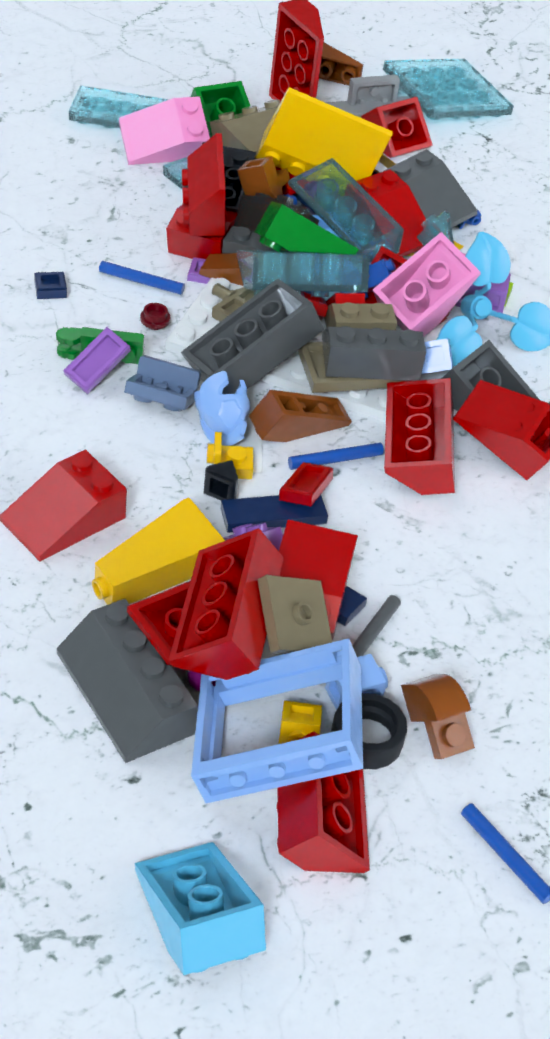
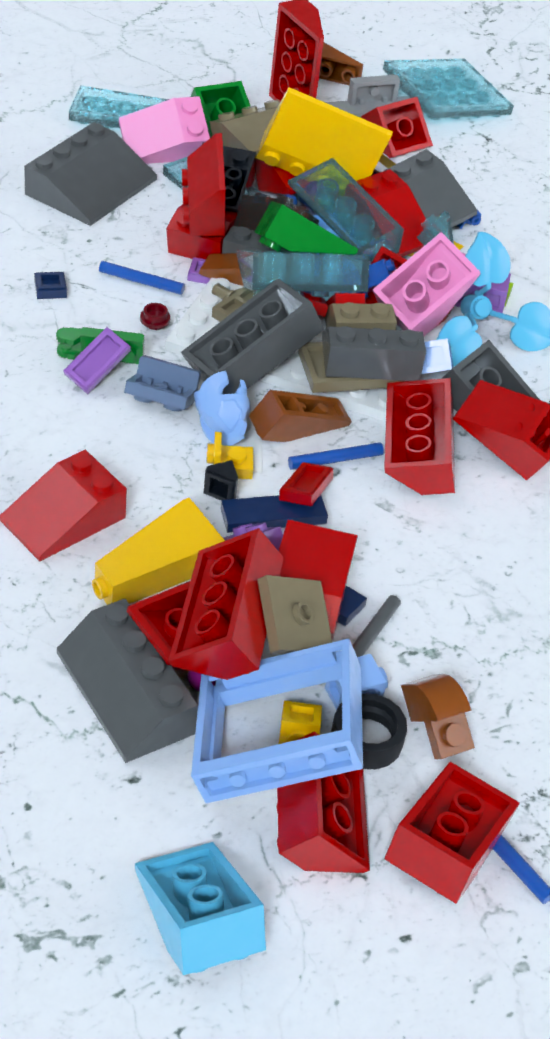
dark orange brick [237,156,290,205] -> none
none -> dark grey slope [24,122,157,226]
none -> red slope [384,761,520,904]

